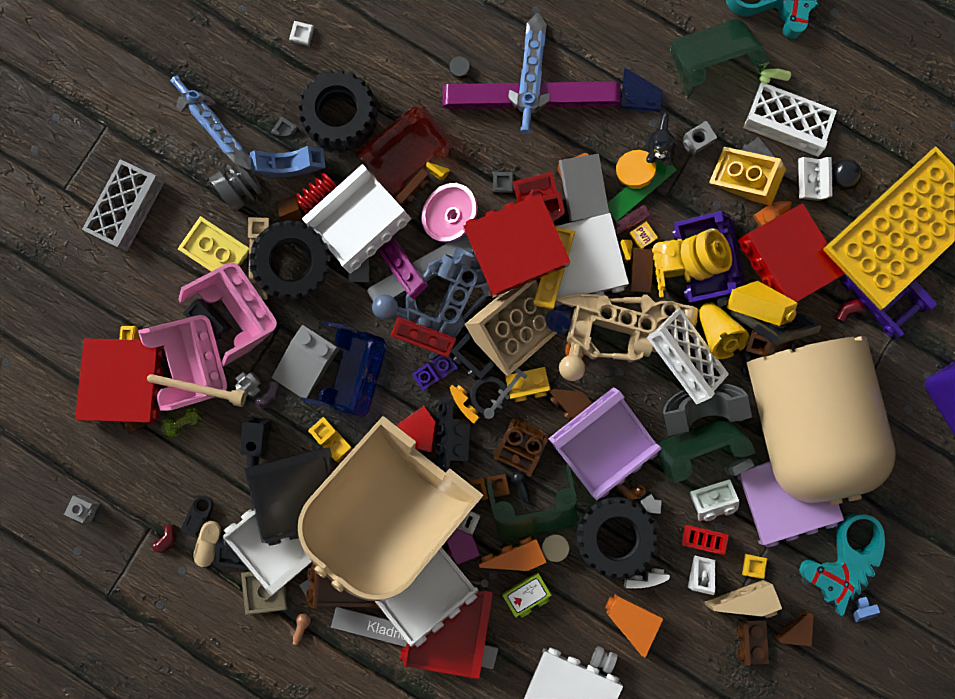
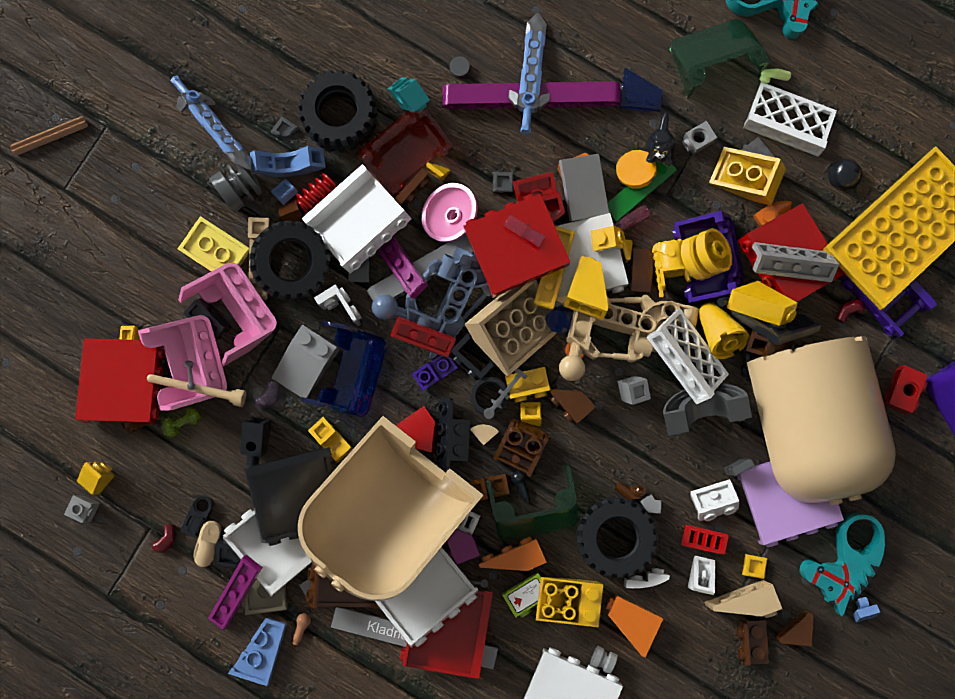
light grey fence [82,159,165,252] -> none
light grey gear [235,372,261,397] -> none
white tile [289,21,314,46] -> none
light orange slope [450,385,479,424] -> none
dark tan piece [542,534,569,562] -> none
lavender panel [548,387,662,500] -> none
tile [629,221,658,248] -> none
clear green windscreen [657,418,755,483] -> none
white bracket [798,157,832,201] -> none
none -> medium nougat axle [10,116,88,156]
none -> yellow slope [77,462,115,495]
none -> dark grey hinge [184,361,196,390]
none -> magenta tile [208,555,263,631]
none -> medium blue wing [228,617,287,686]
none -> medium blue tile [271,178,298,205]
none -> white bracket [314,285,362,326]
none -> teal arch [387,77,430,113]
none -> tan tile [470,424,499,445]
none -> clear pink axle [504,216,546,248]
none -> yellow slope [520,402,541,426]
none -> yellow slope [536,577,603,627]
none -> yellow slope [564,255,609,320]
none -> yellow bracket [591,226,625,252]
none -> light grey brick [618,376,651,405]
none -> light grey fence [752,242,839,282]
none -> red brick [883,365,928,414]

